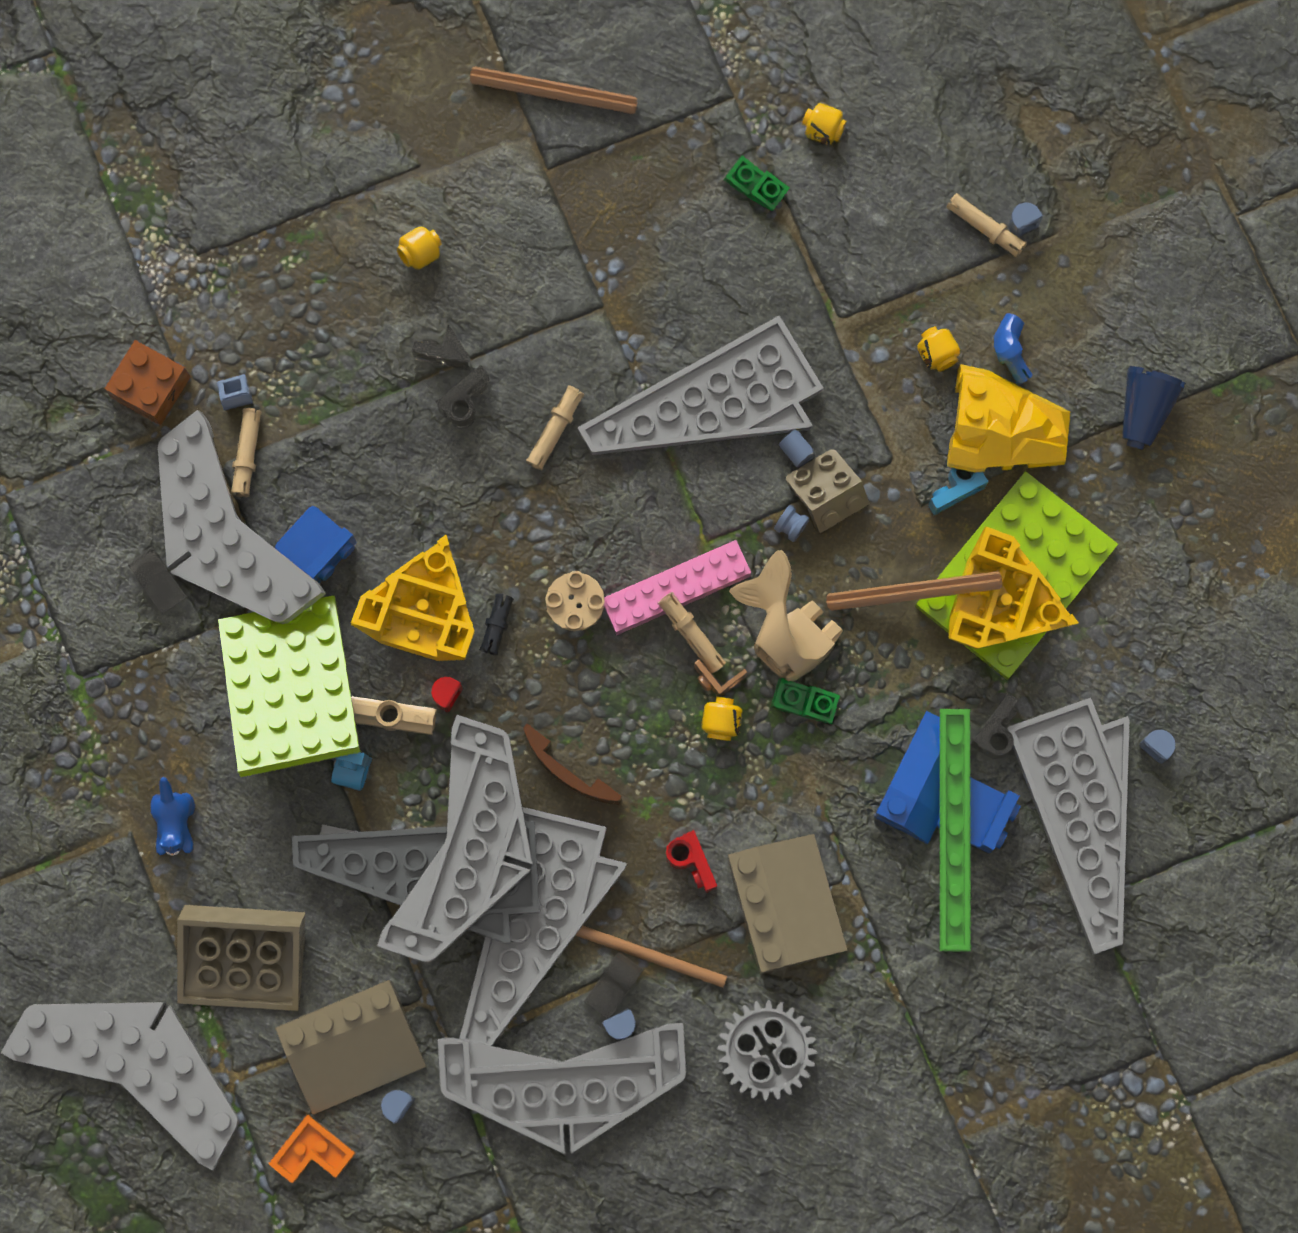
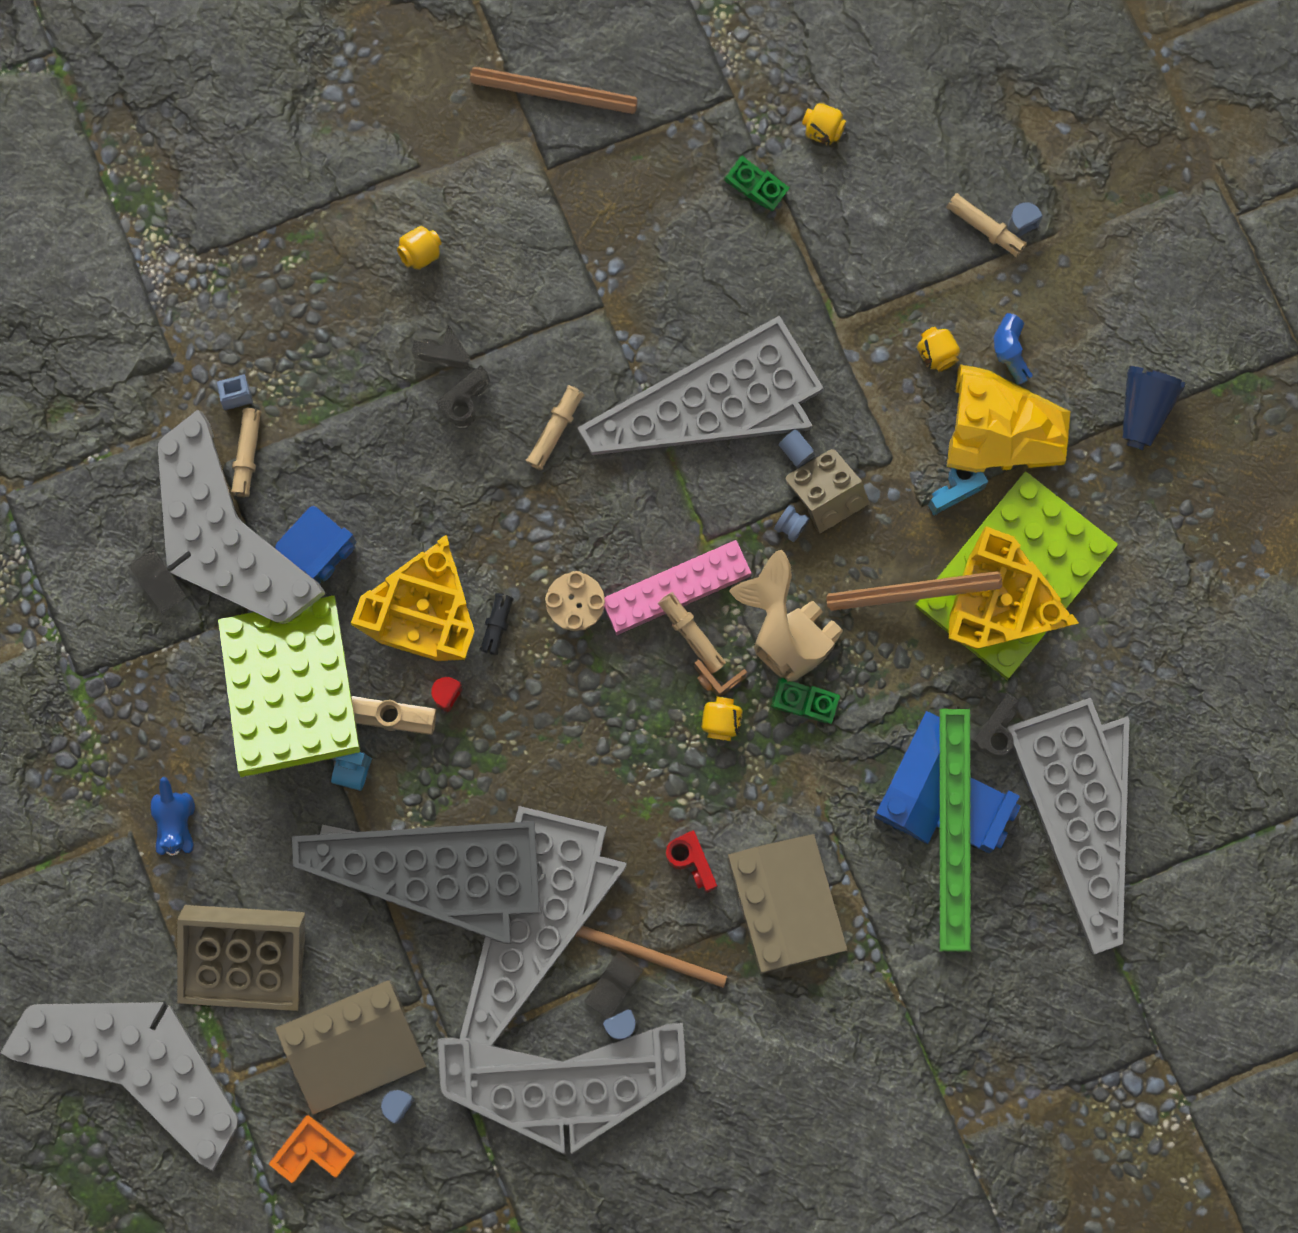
dark orange brick [104,340,191,426] -> none
light grey wing [377,715,533,962] -> none
reddish brown slope [523,724,622,805] -> none
light grey gear [717,1000,817,1101] -> none
sand blue brick [1139,730,1175,764] -> none

